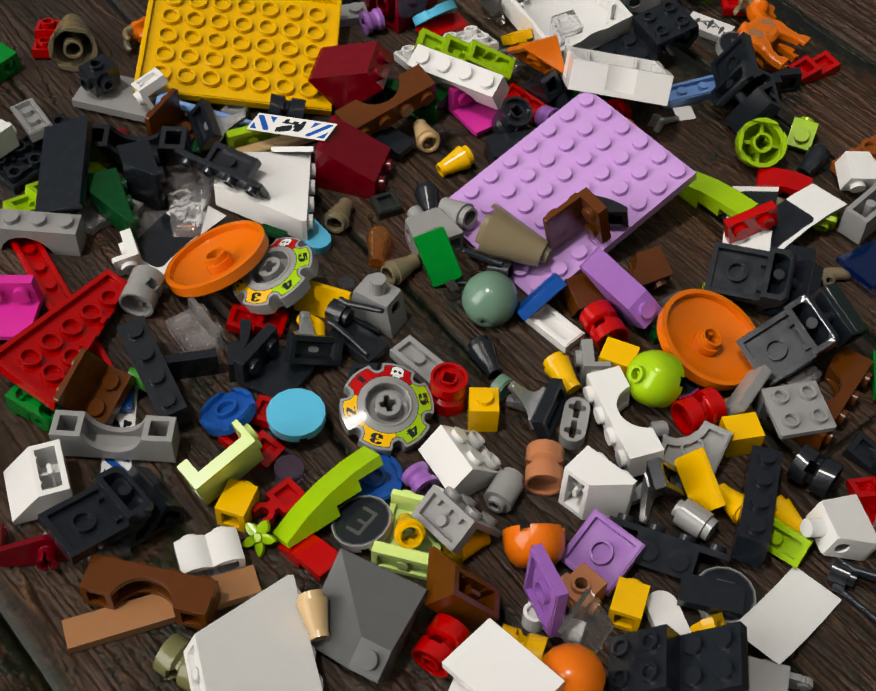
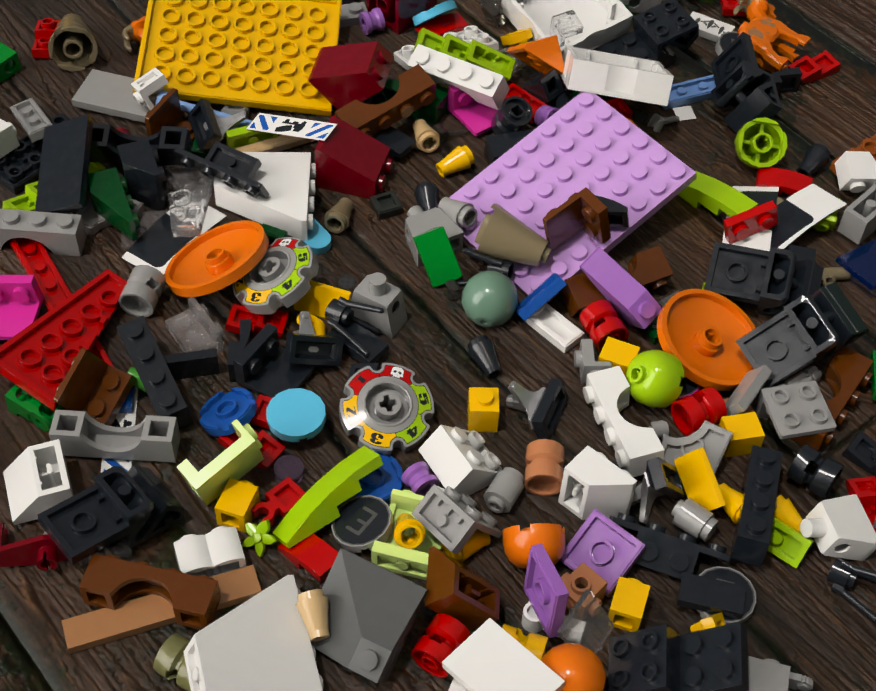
black brick [78,53,121,98] -> none
white bracket [111,228,144,276] -> none
black wheel [268,93,306,119] -> none
white piece [271,146,316,153] -> none
clear orange cone [366,226,393,268] -> none
dark tan cone [380,254,420,286] -> none
light grey plate [389,335,444,390] -> none
red wheel [430,362,468,417] -> none
sand green tile [490,373,513,403] -> none
yellow cone [543,351,581,395] -> none
light grey beam [558,397,590,450] -> none
white tile [645,590,691,635] -> none
white sticker [737,567,842,665] -> none
lime bracket [787,116,819,153] -> none

